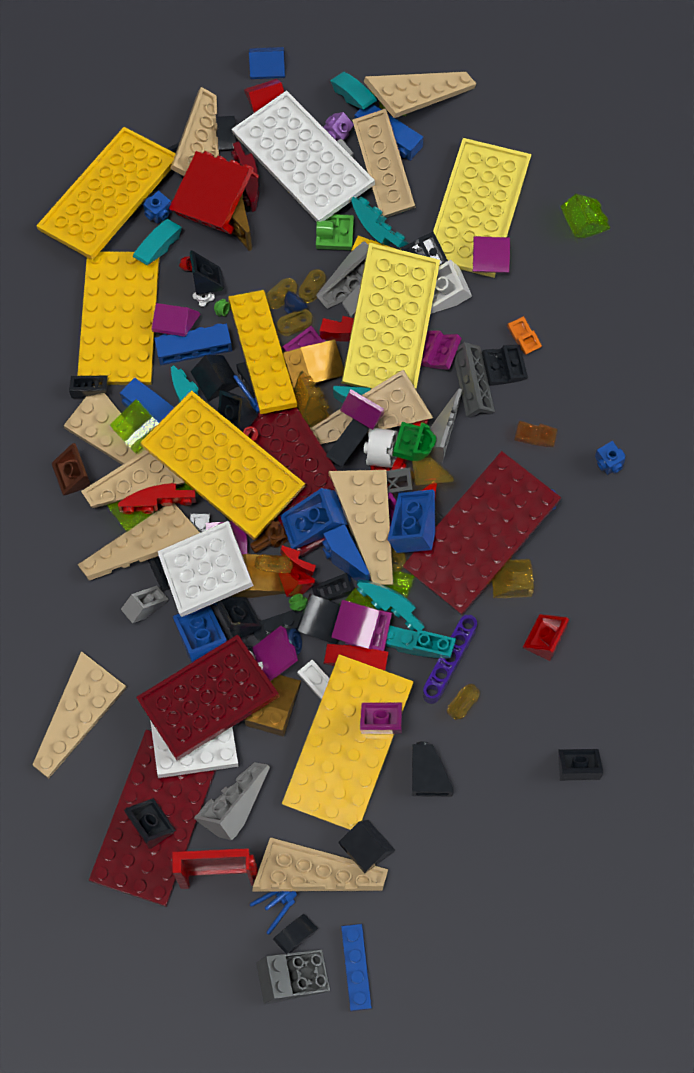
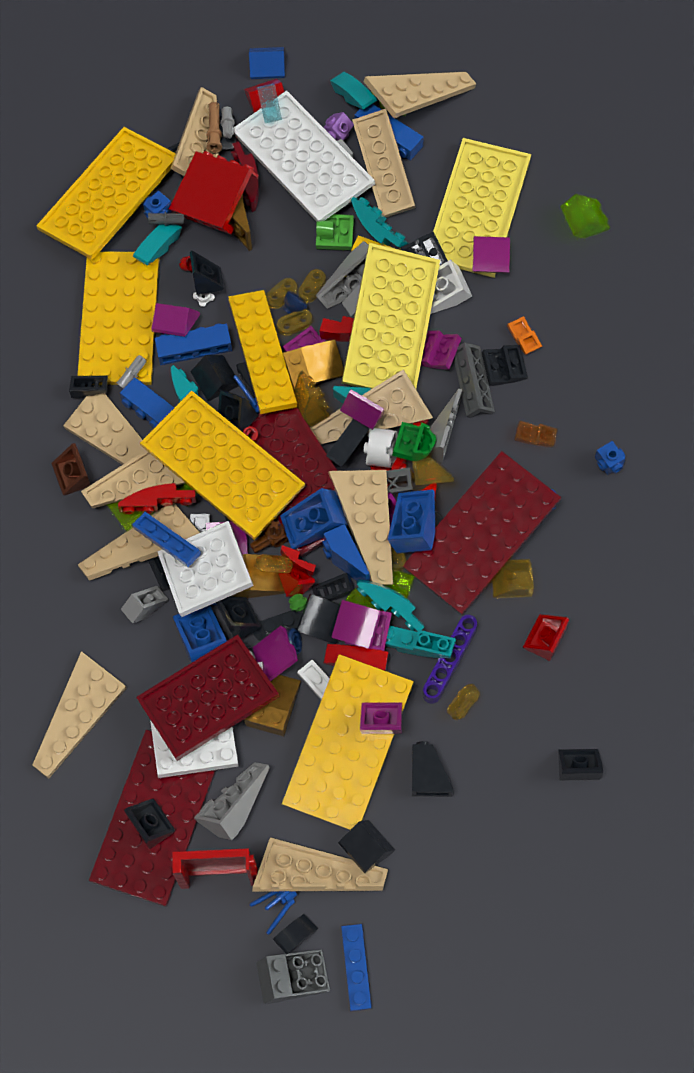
clear neon green slope [110,399,159,454] -> none
bright green plate [214,299,230,316] -> none
none -> light grey axle [116,355,146,389]
none -> blue plate [132,512,201,567]
none -> dark grey axle [148,211,184,226]
none -> medium nougat pin [206,102,222,153]
none -> light grey axle [221,106,235,139]
none -> clear light blue slope [257,84,282,123]

